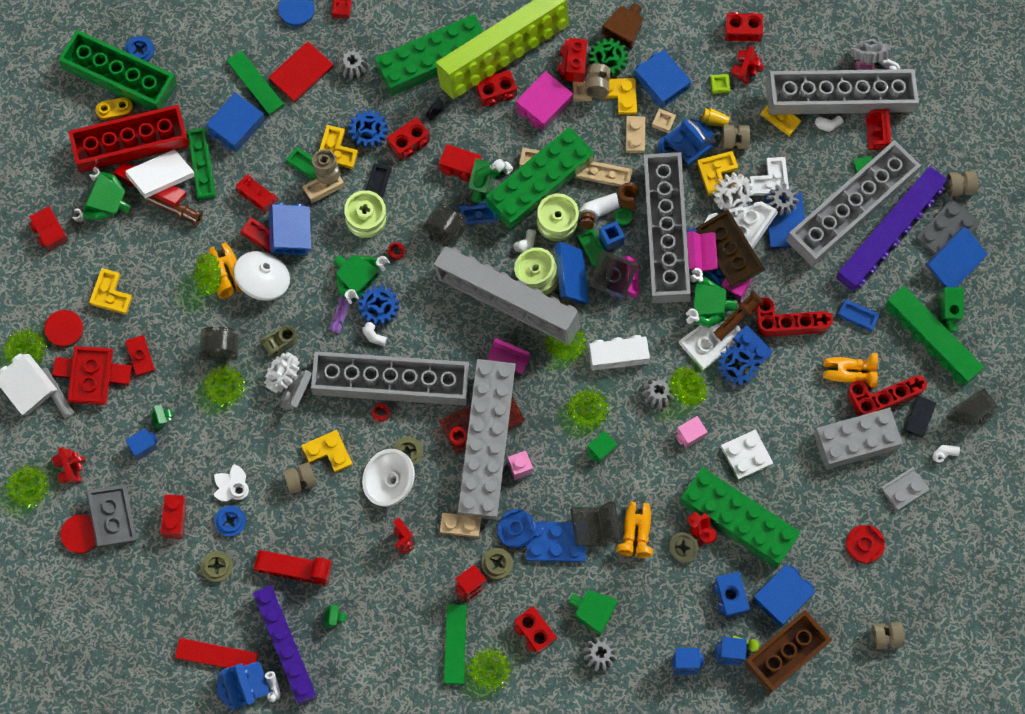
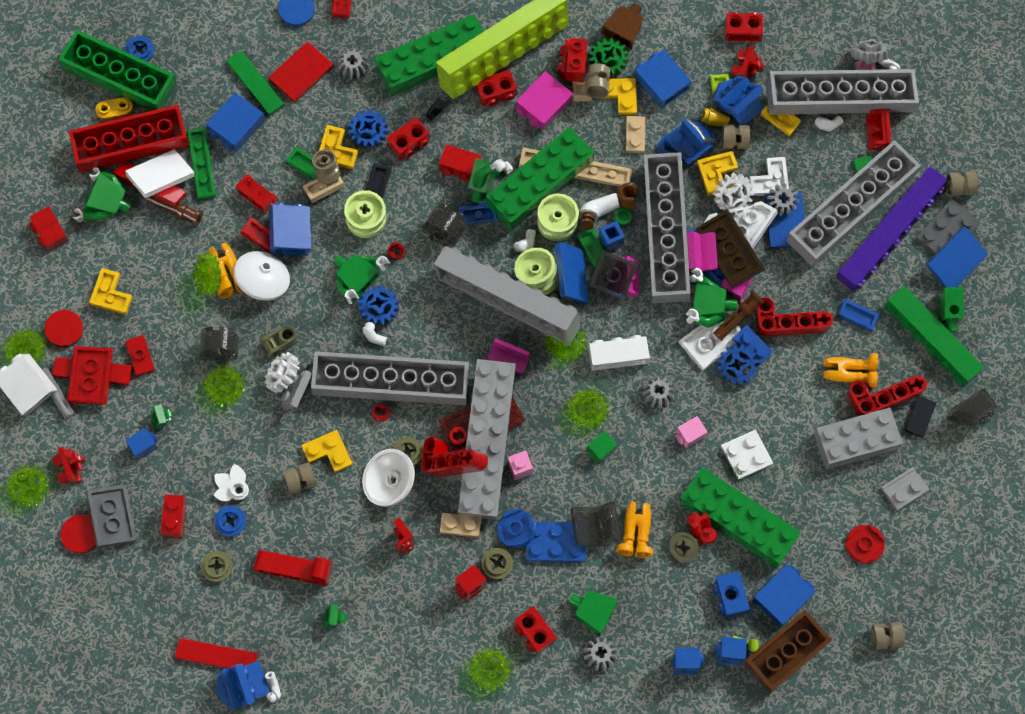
dark purple brick [253,585,318,706] -> none
medium lavender axle [330,297,349,333] -> none
green tile [444,604,467,685] -> none
tan plate [652,108,676,133] -> none
clear neon green gear [669,366,708,407] -> none
white arm [933,445,960,463] -> none
none -> red beam [421,437,488,477]
none -> blue piece [712,76,763,125]

